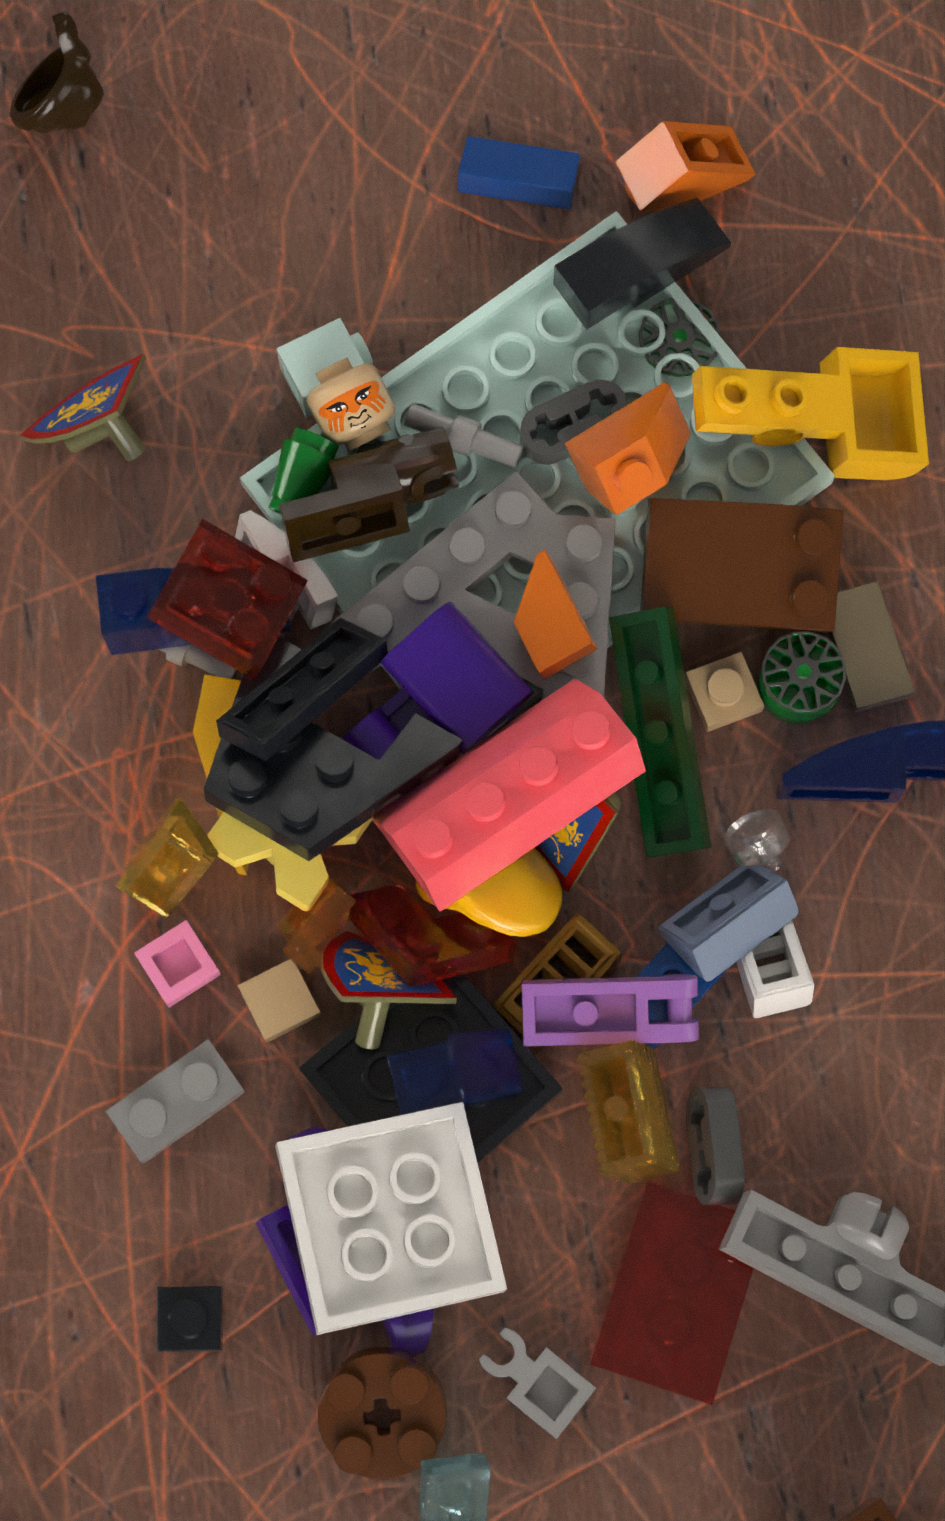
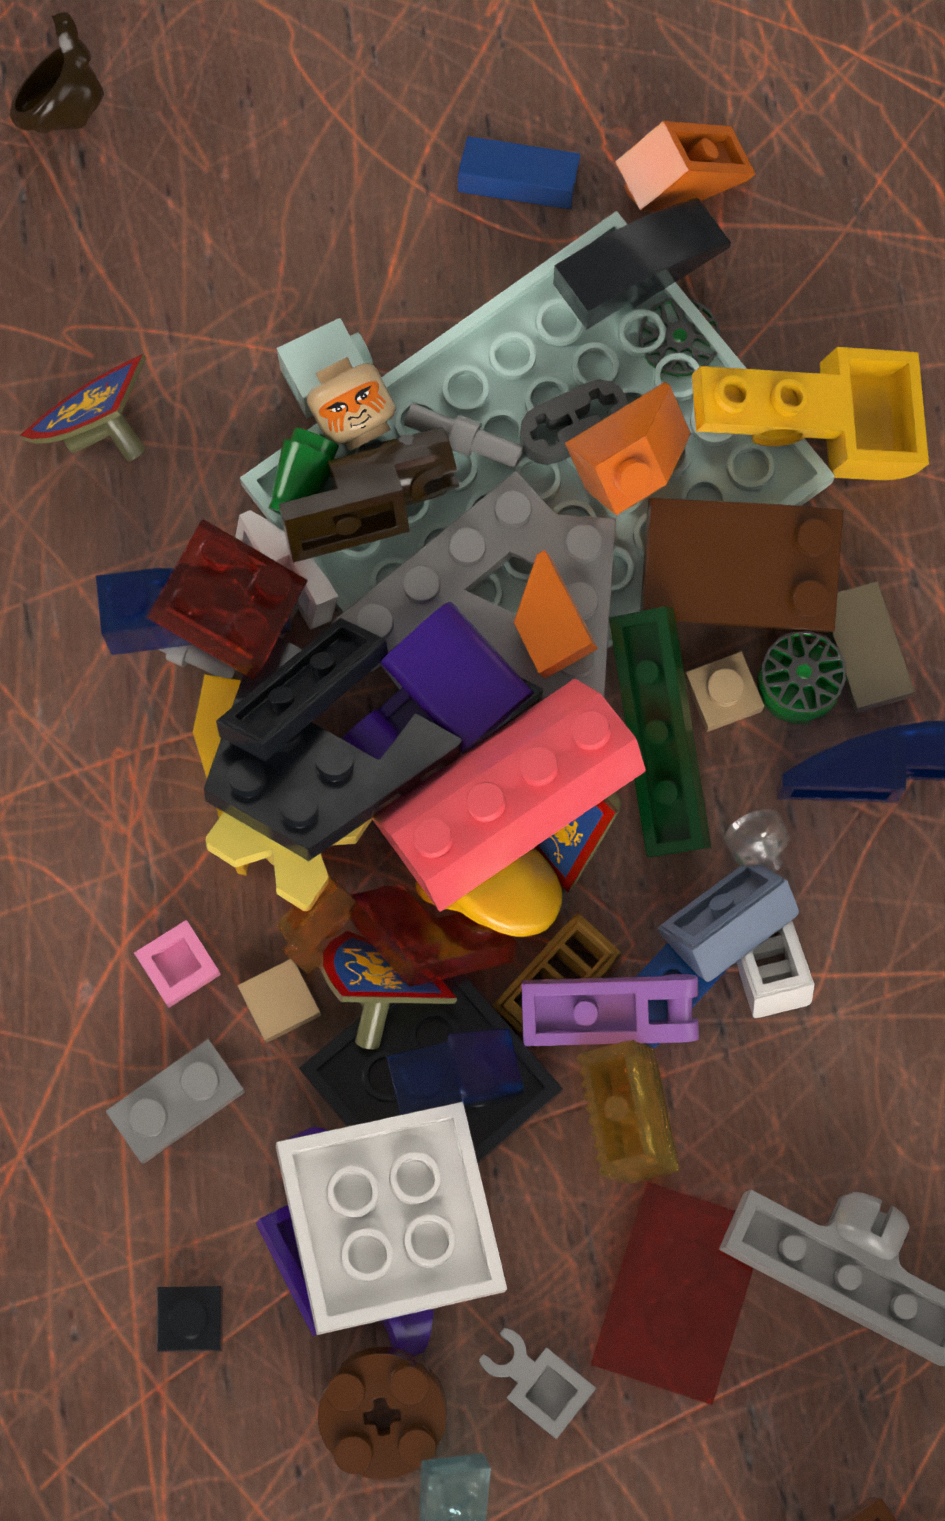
clear yellow slope [115,797,219,917] -> none
dark grey beam [686,1087,745,1205] -> none

